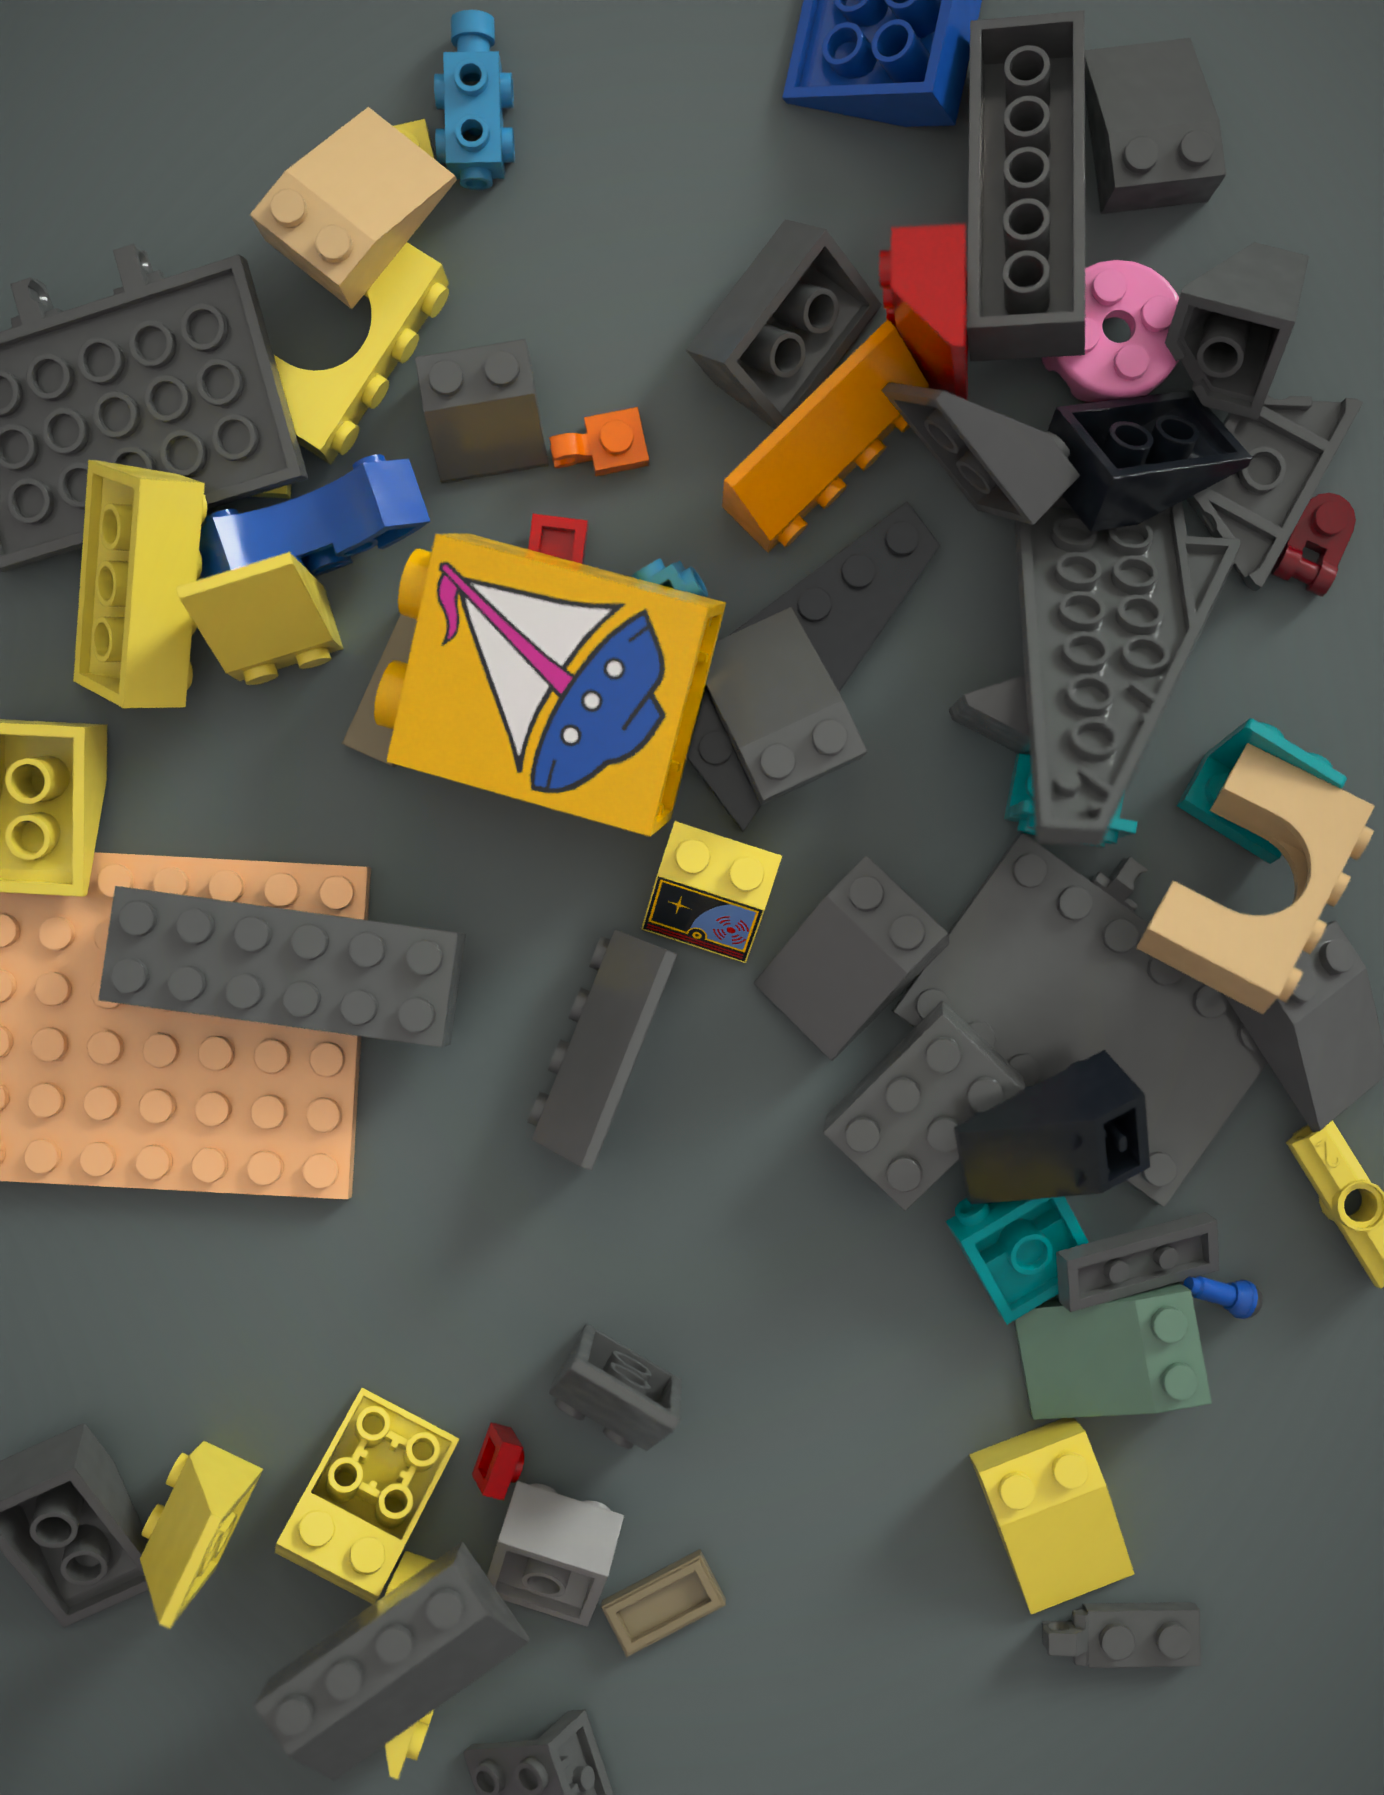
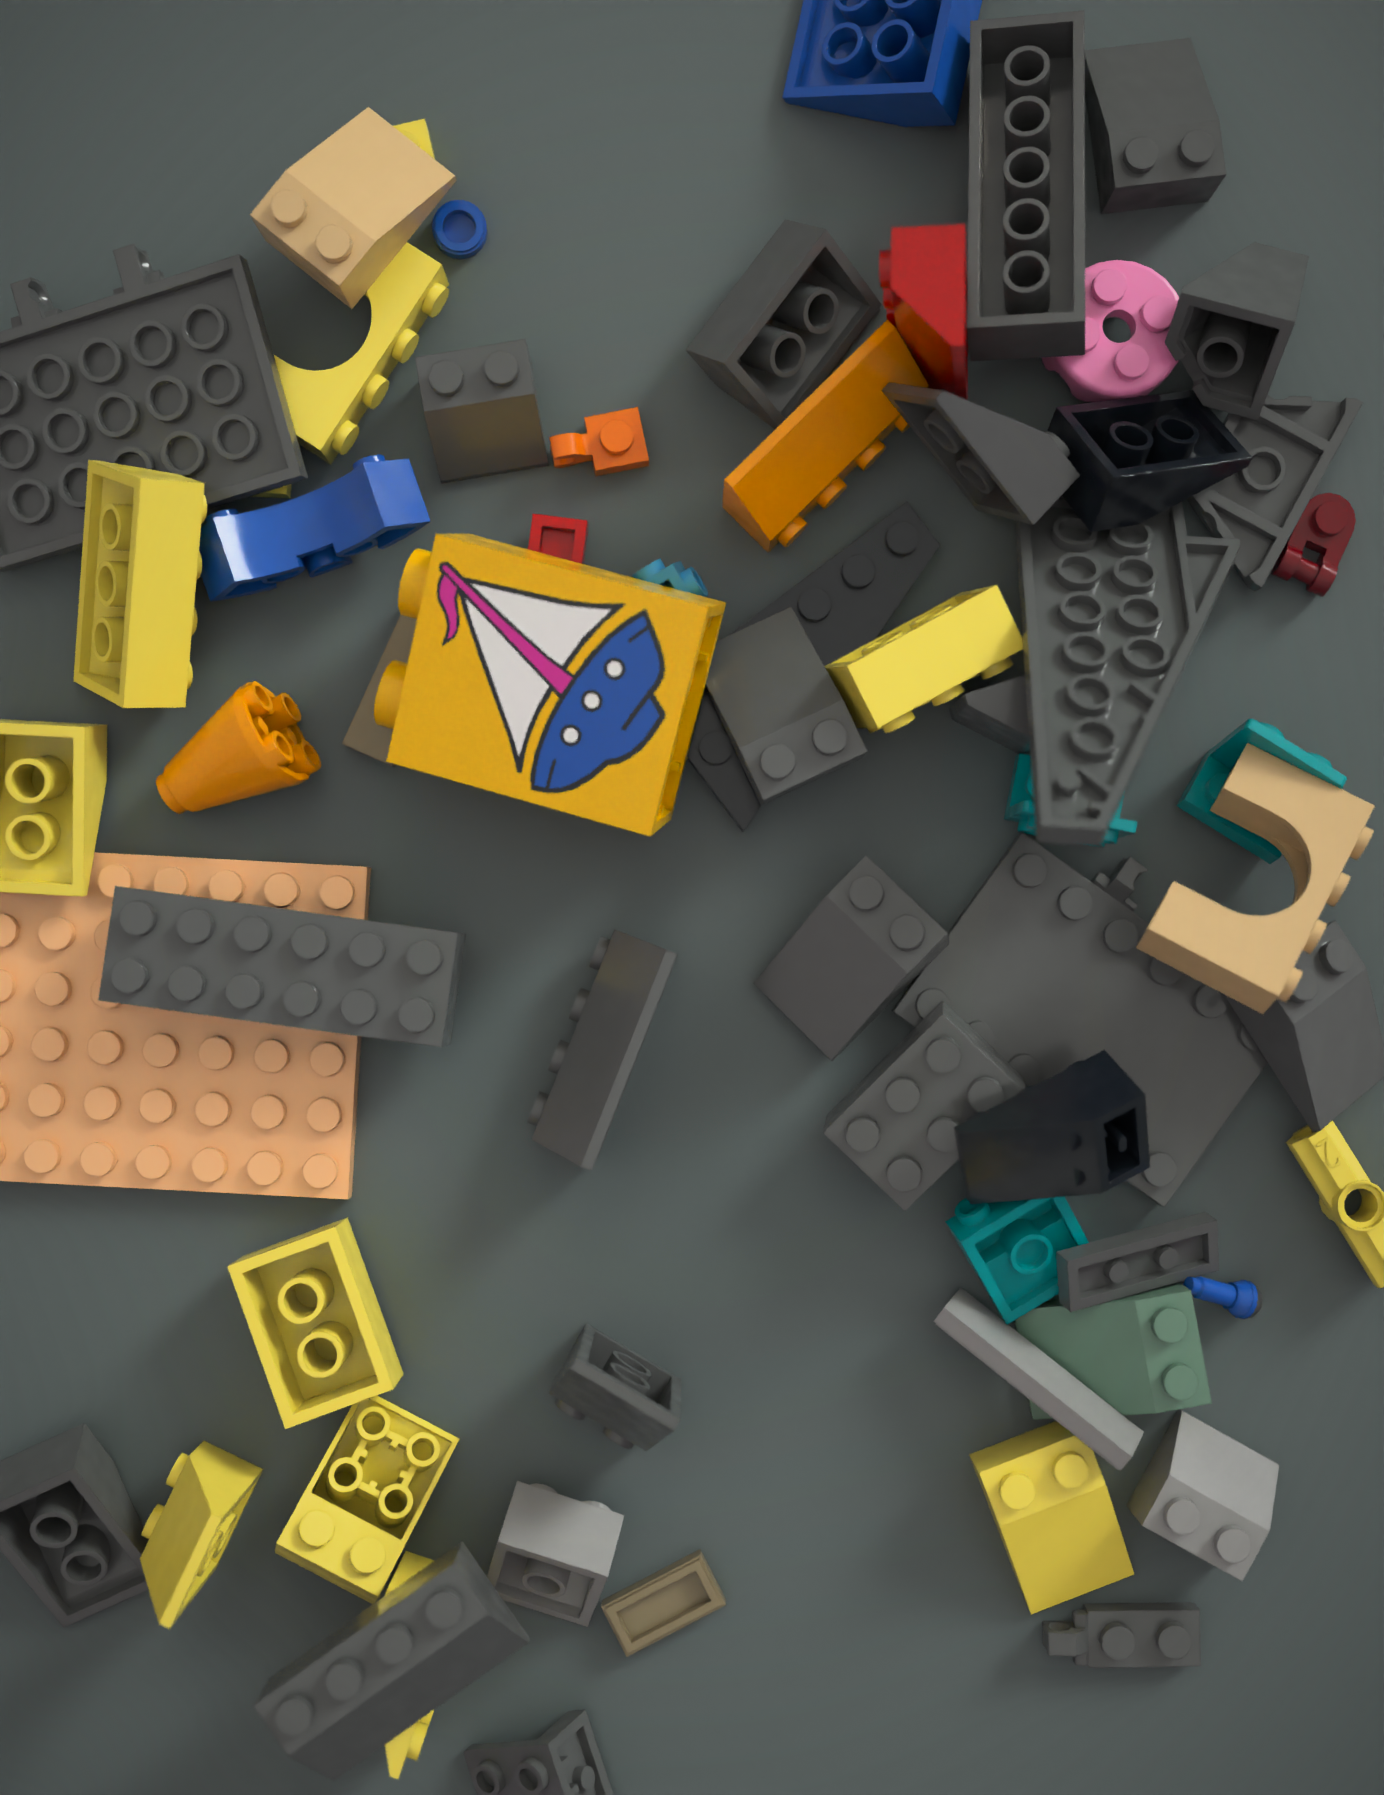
light yellow slope [176,552,343,685] -> none
dark azure brick [434,10,515,190] -> none
red plate [472,1422,525,1501] -> none
slope [641,821,782,963] -> none
none -> light orange cone [156,681,321,814]
none -> light yellow brick [227,1217,404,1429]
none -> blue tile [432,200,487,259]
none -> light yellow brick [825,585,1023,733]
none -> light grey tile [934,1287,1144,1471]
none -> light grey slope [1126,1409,1279,1582]

